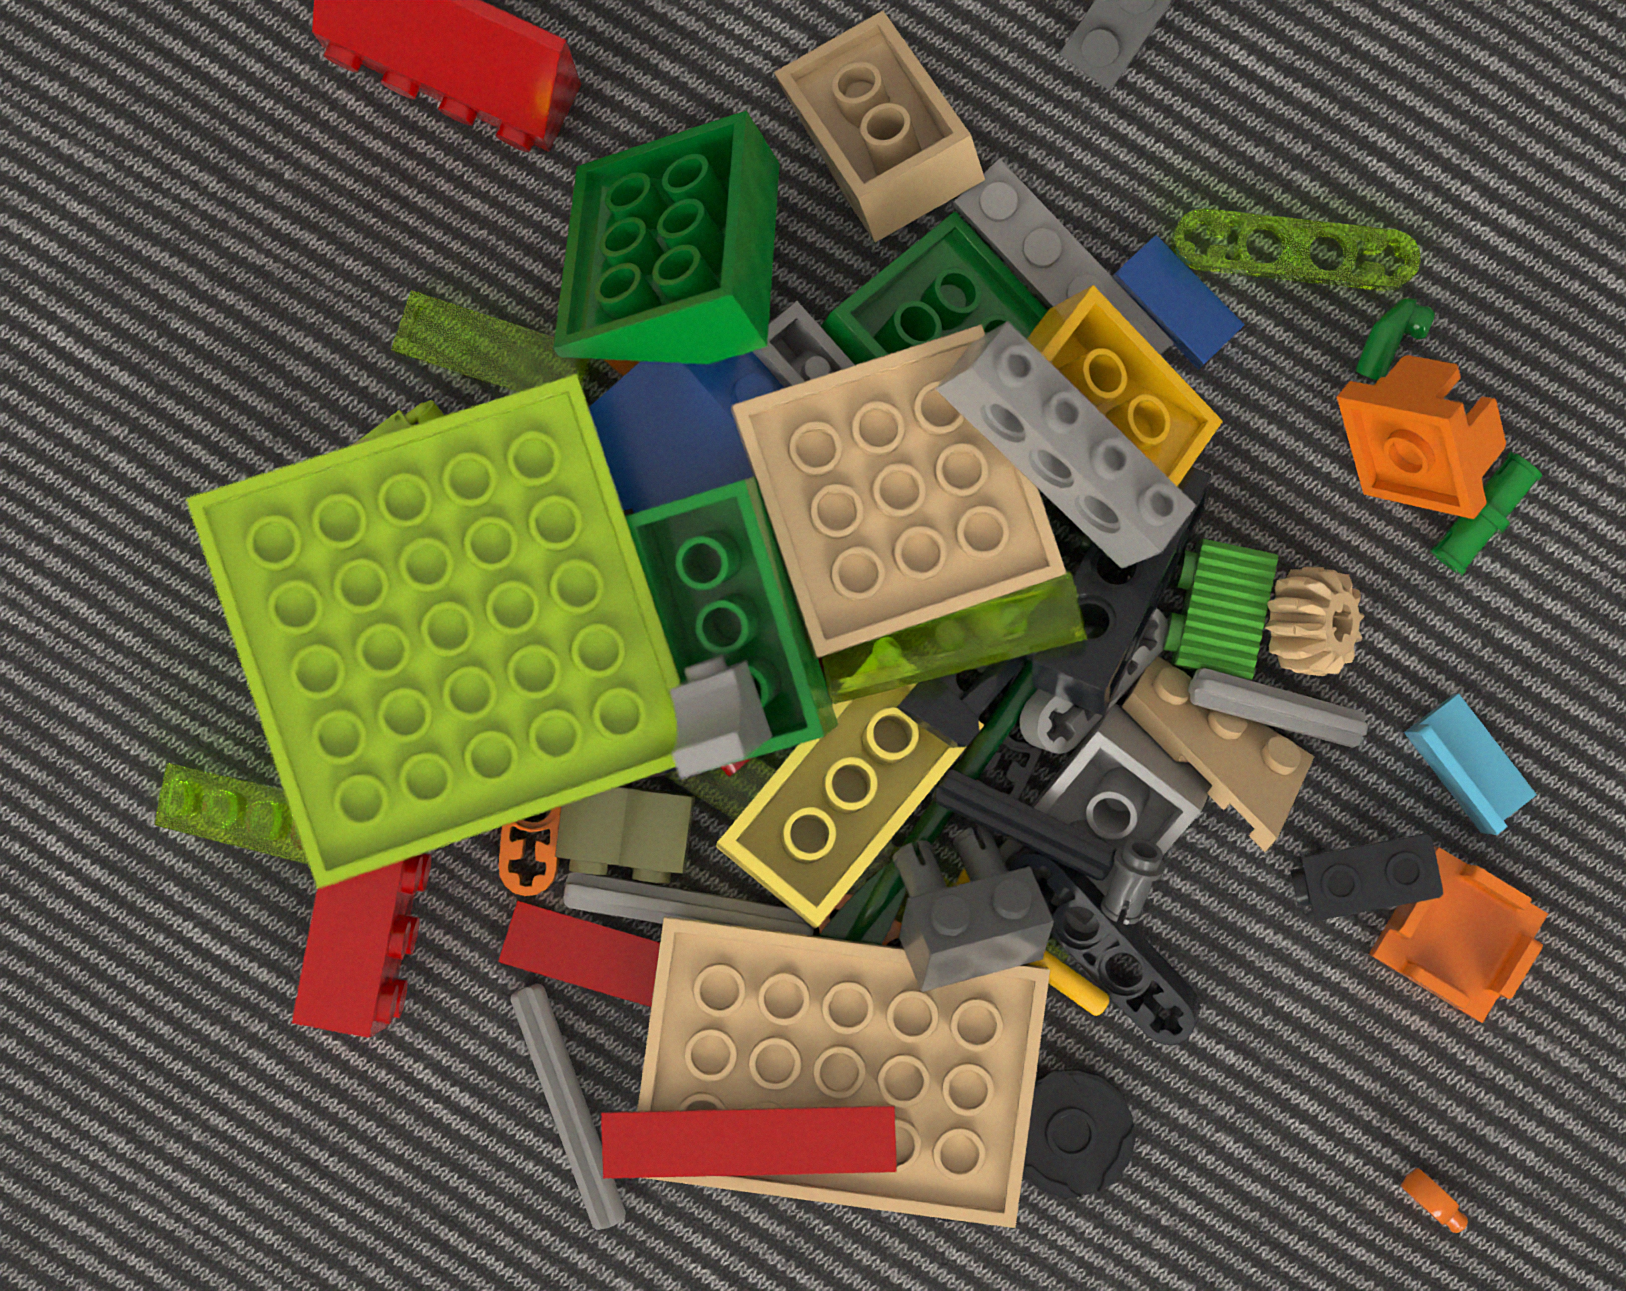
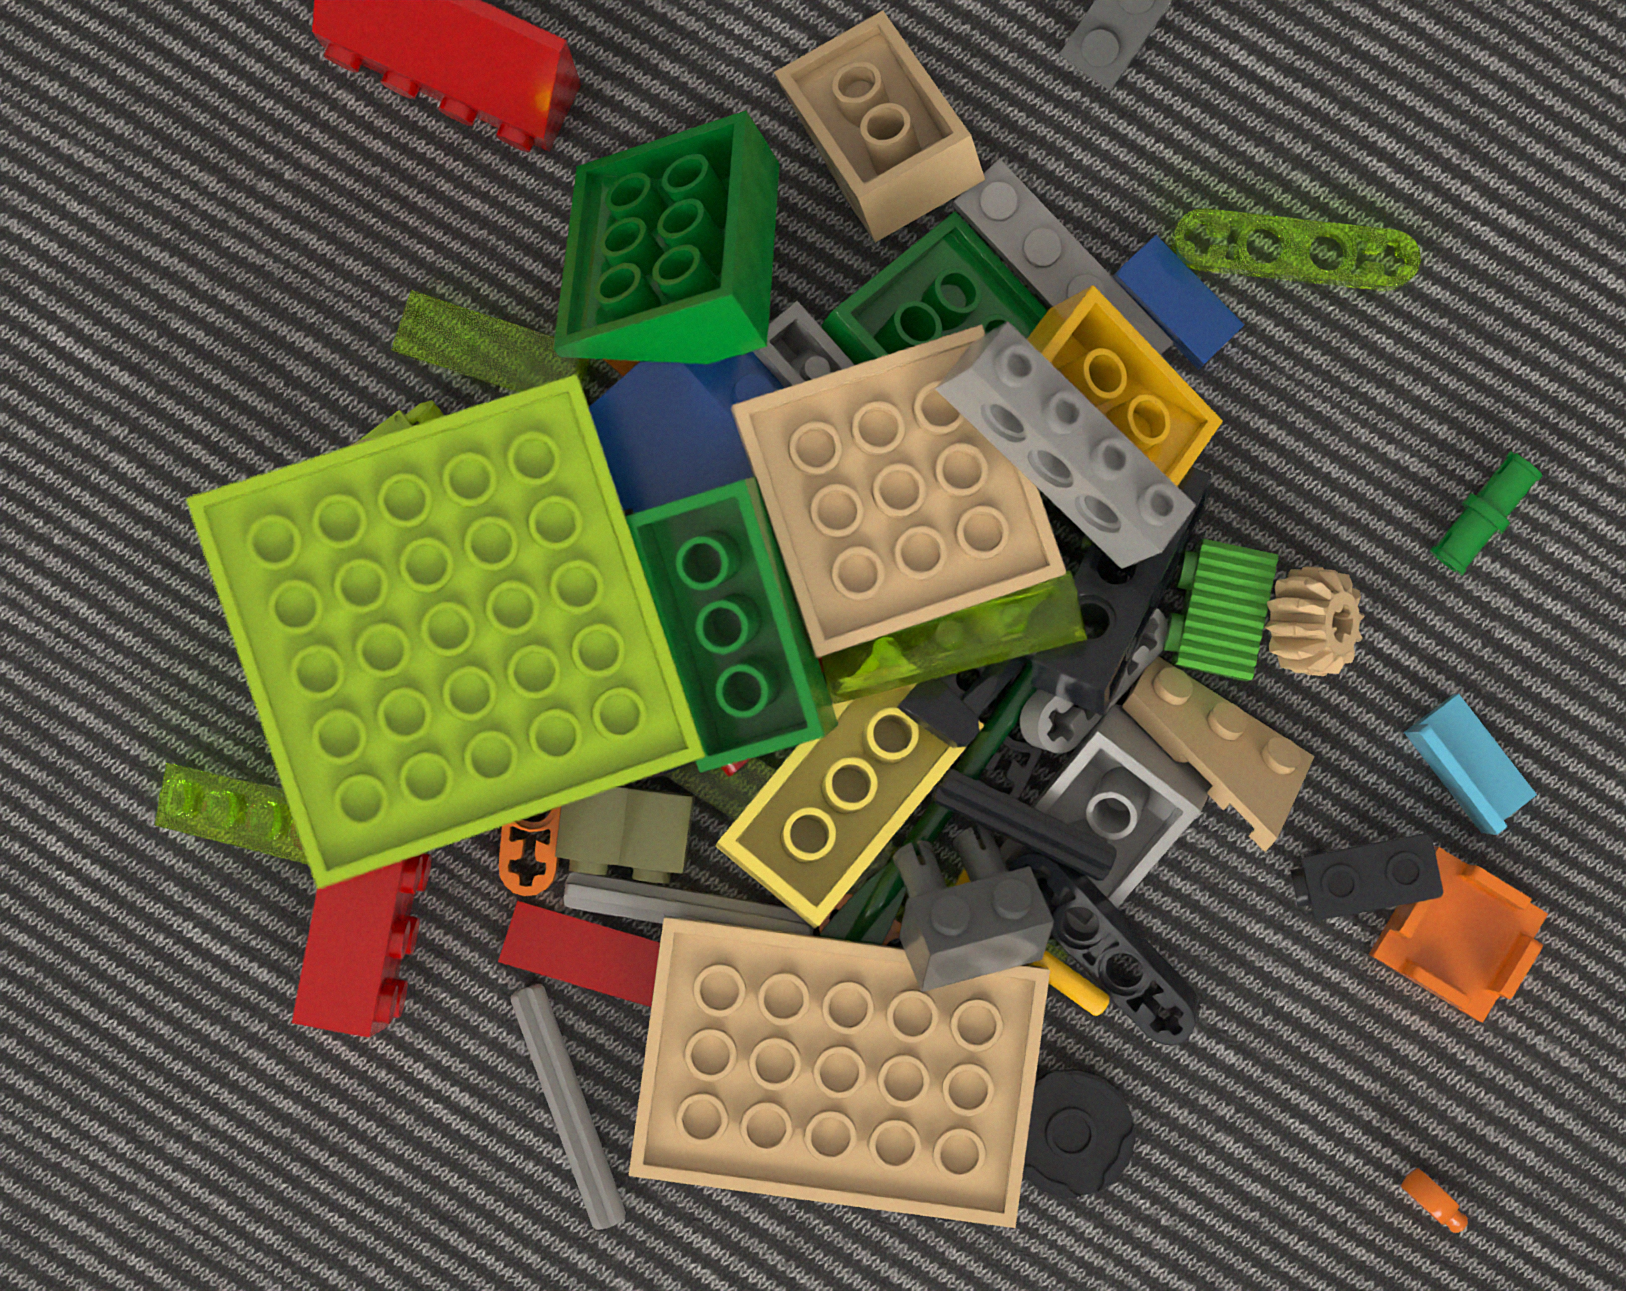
red piece [601,1105,897,1179] -> none
light grey arch [669,656,772,778] -> none
dark grey pin [1100,838,1165,925] -> none
light grey axle [1188,668,1368,748] -> none
orange panel [1337,355,1506,519] -> none
green arm [1355,298,1435,380] -> none

